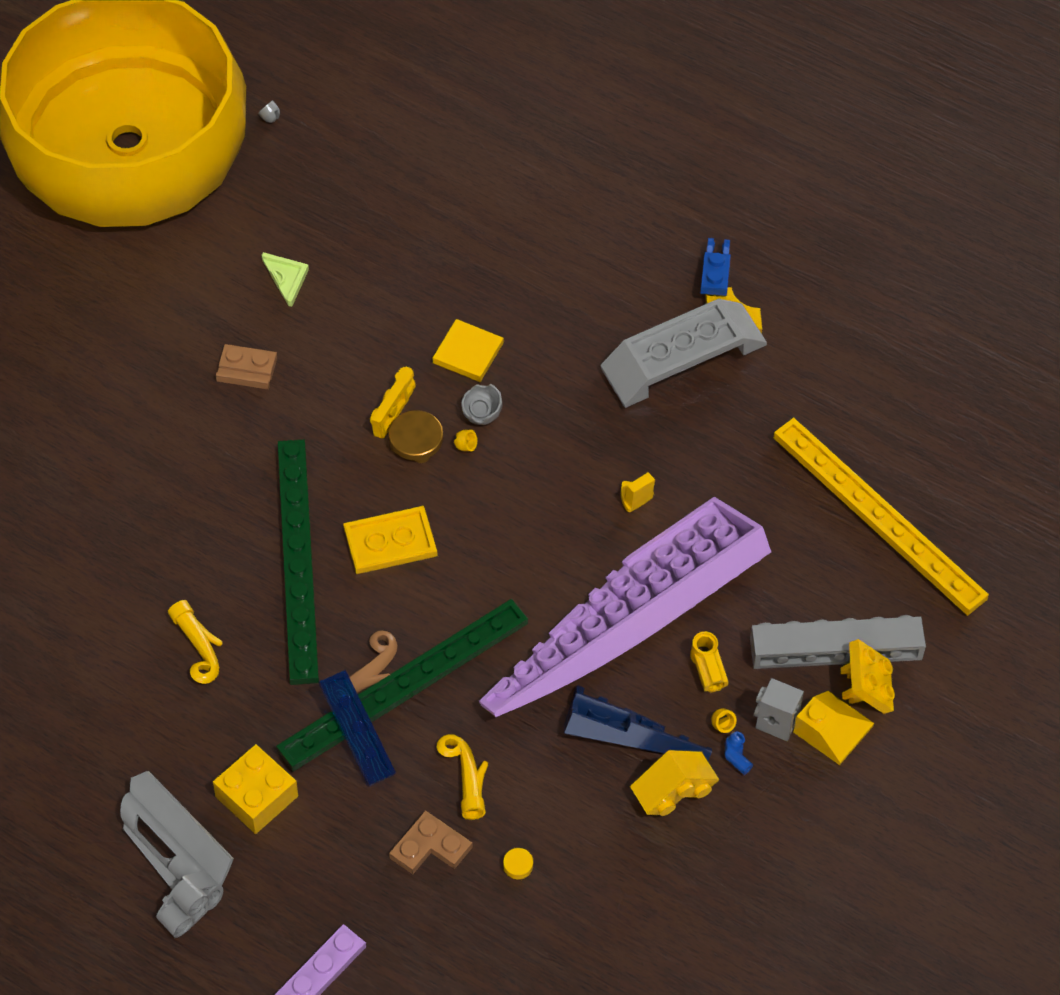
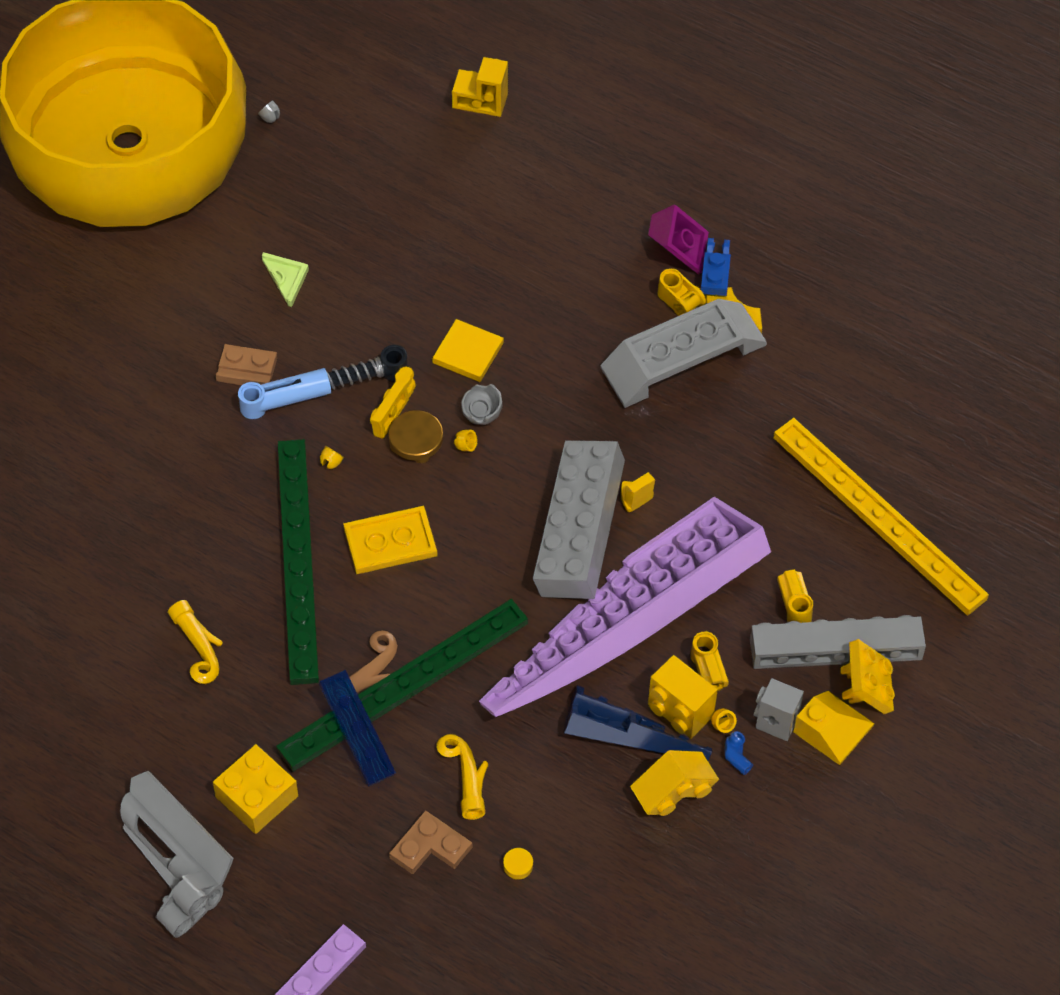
none -> light blue piece [238,345,408,419]
none -> yellow hinge [320,446,344,469]
none -> yellow brick [452,57,508,117]
none -> light grey brick [533,441,625,599]
none -> magenta slope [648,204,709,274]
none -> yellow brick [648,655,718,739]
none -> yellow piece [657,268,706,316]
none -> yellow piece [777,569,813,623]

